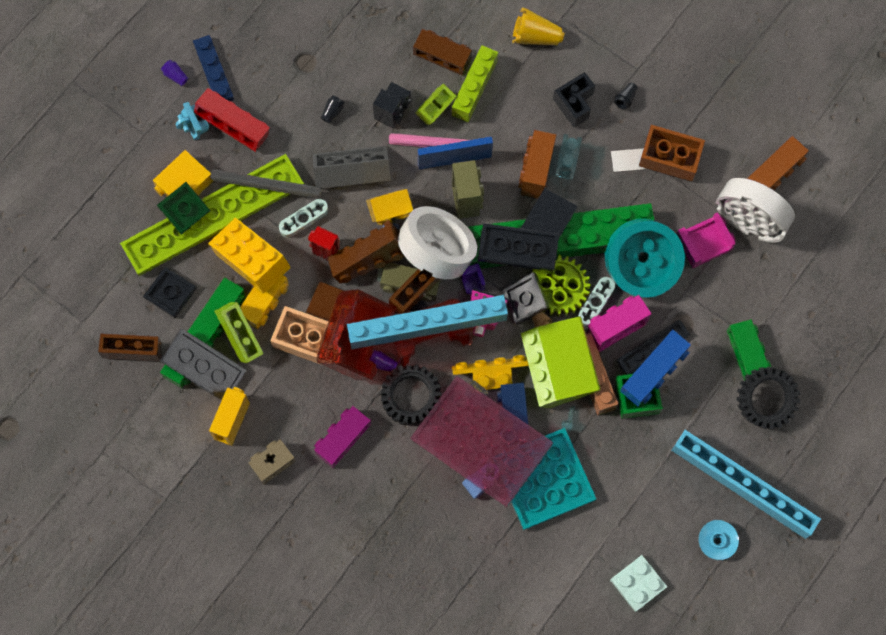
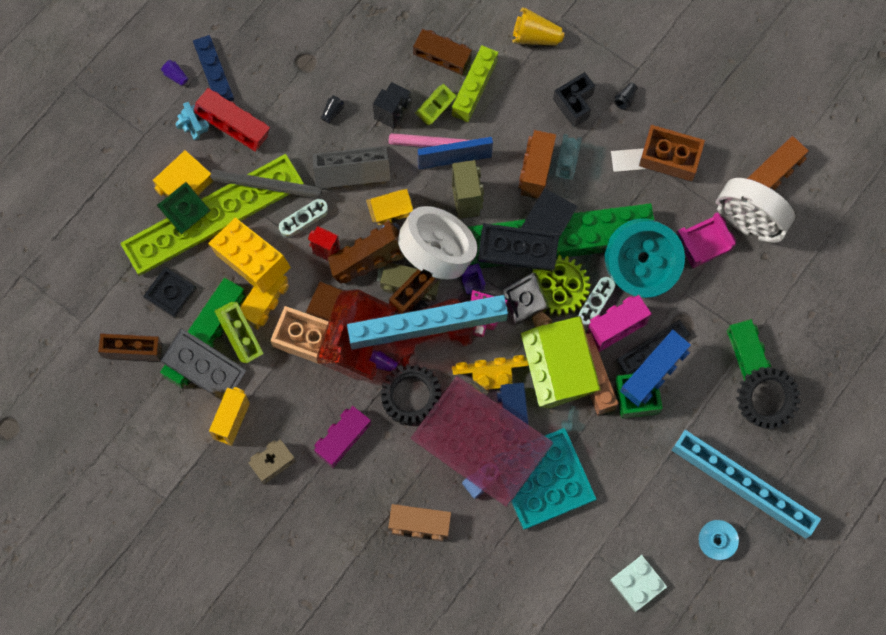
none -> medium nougat brick [388,504,451,541]

